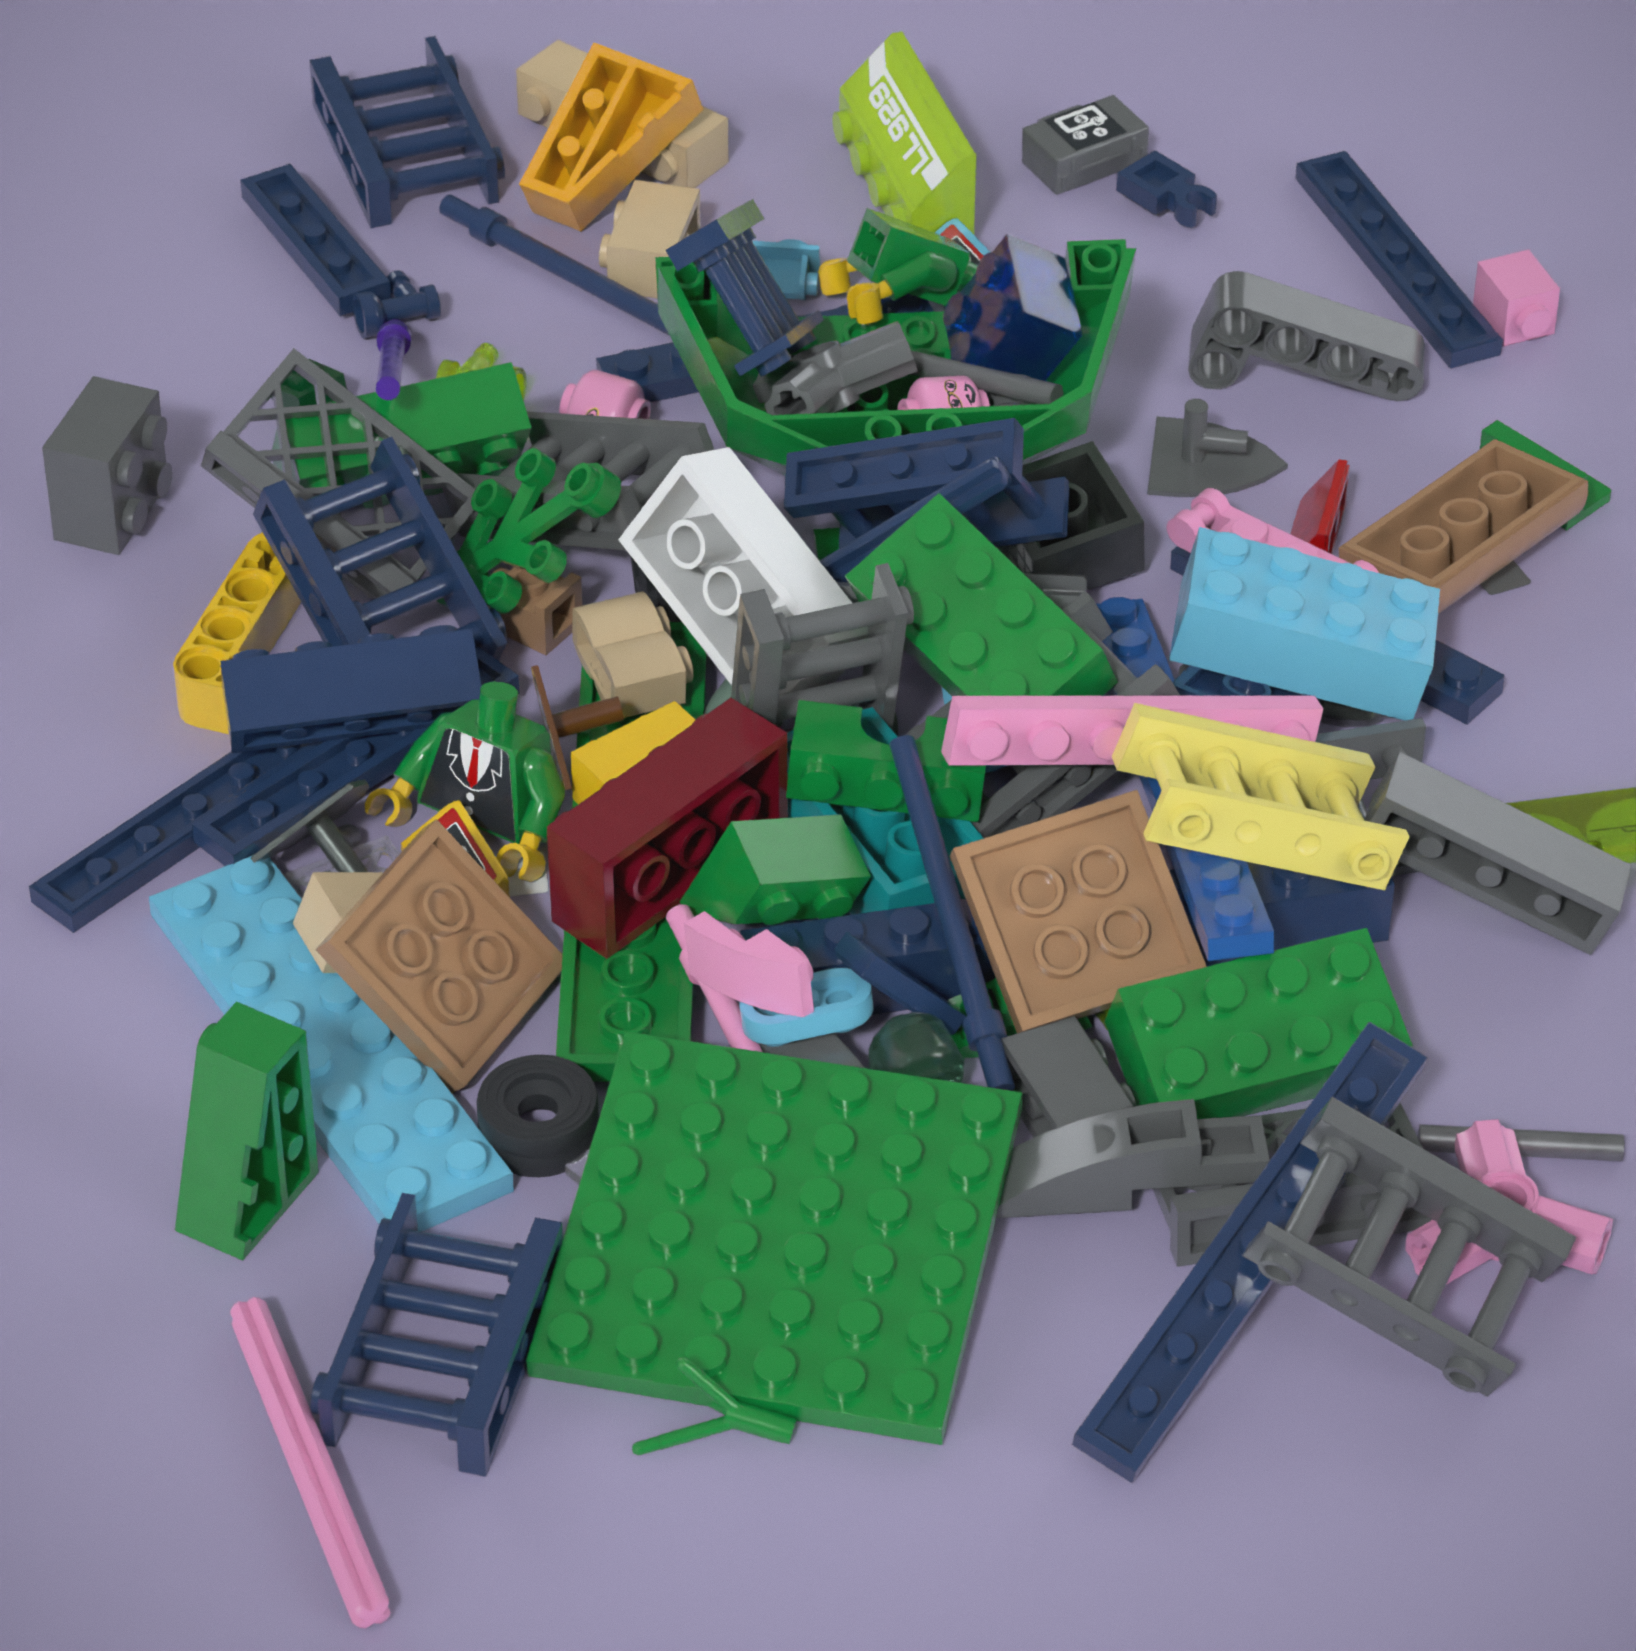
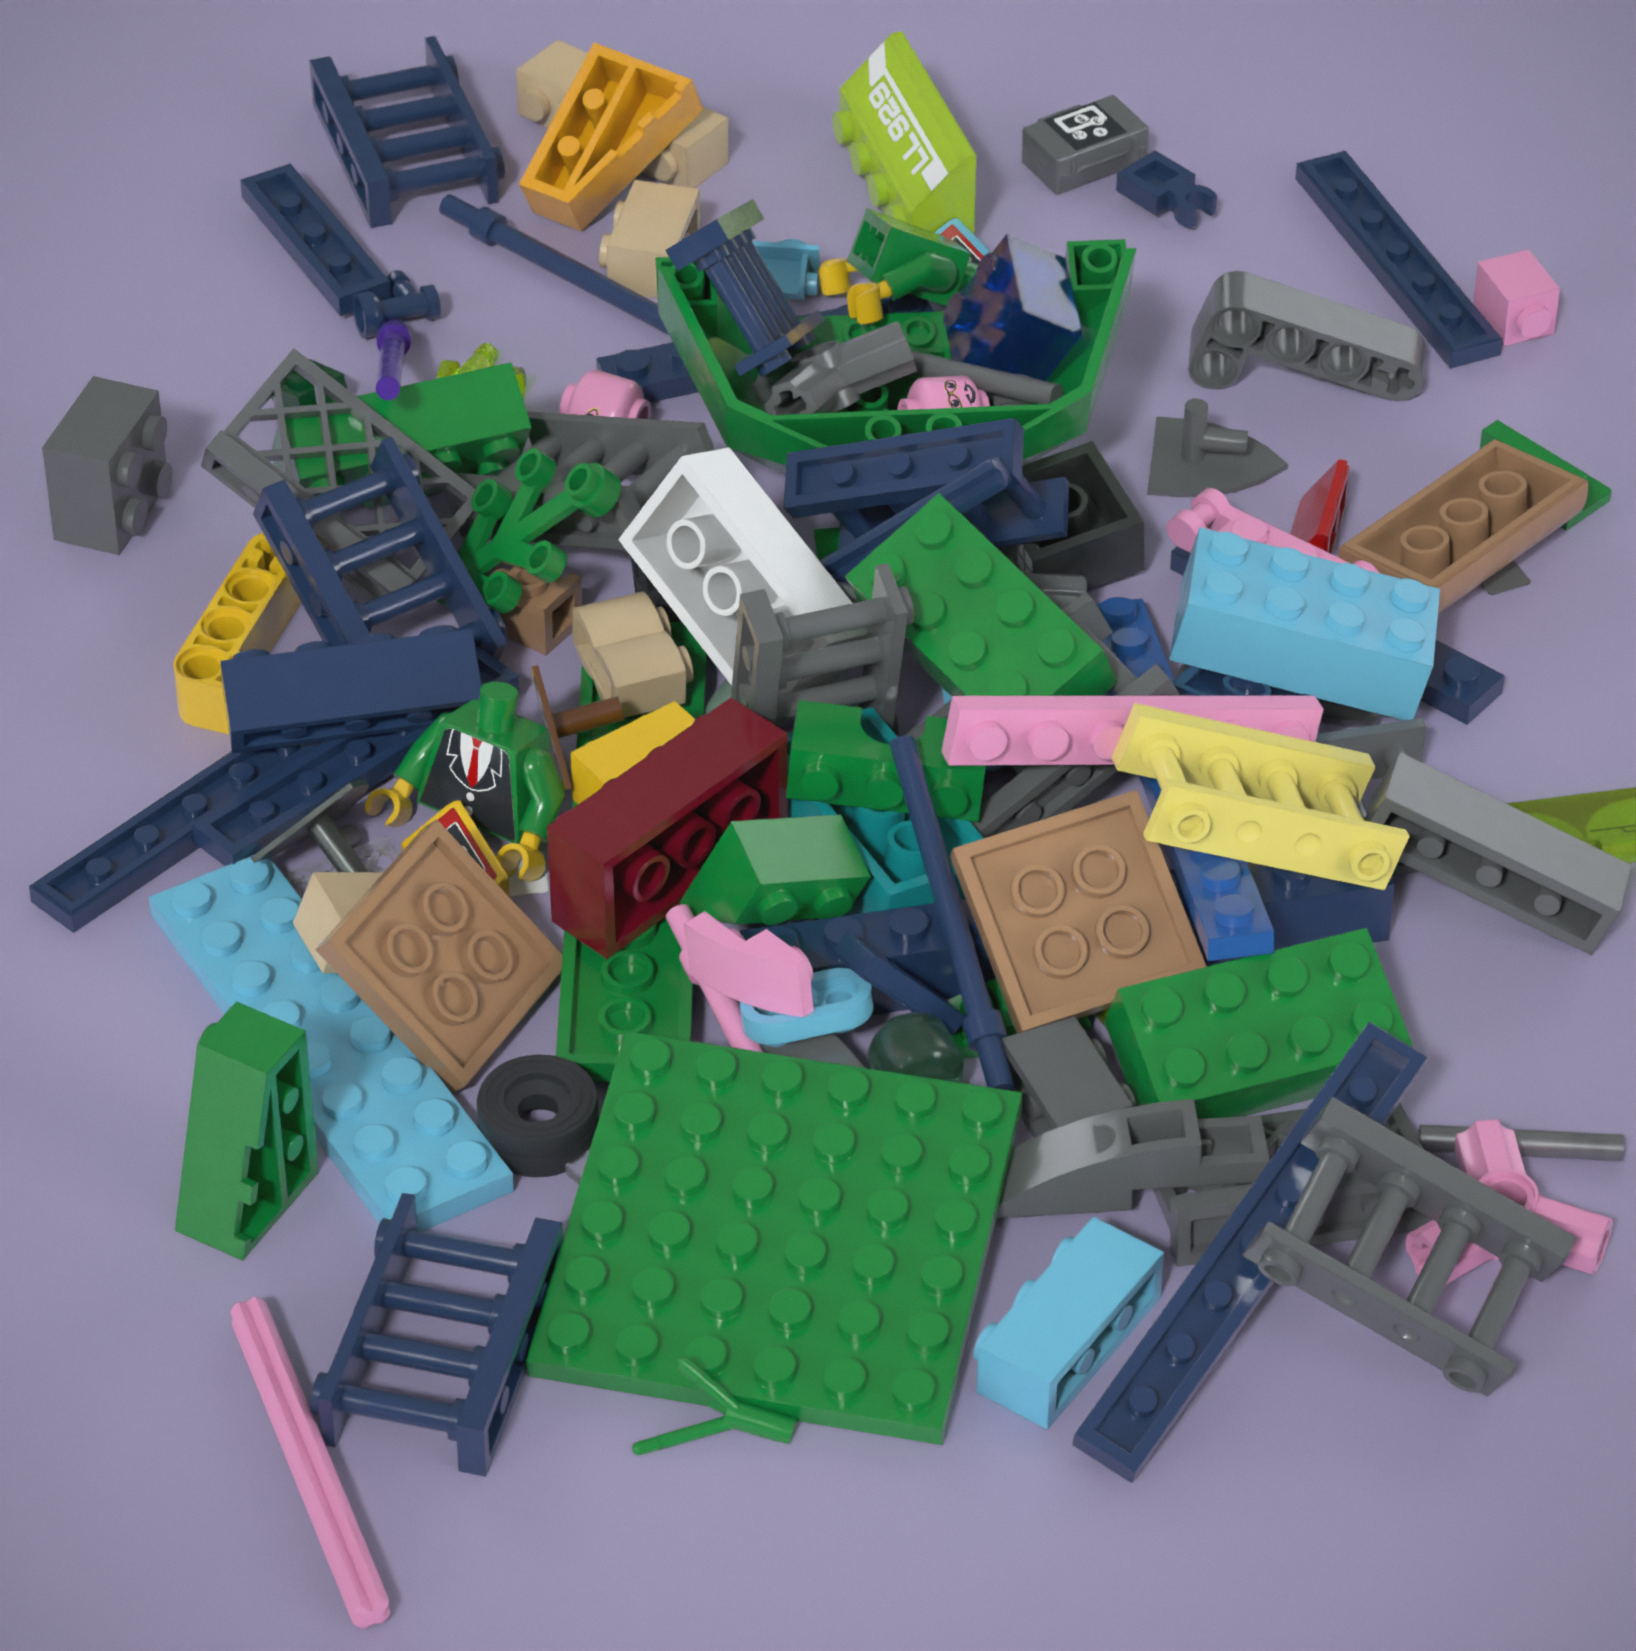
none -> medium azure brick [973,1216,1164,1430]

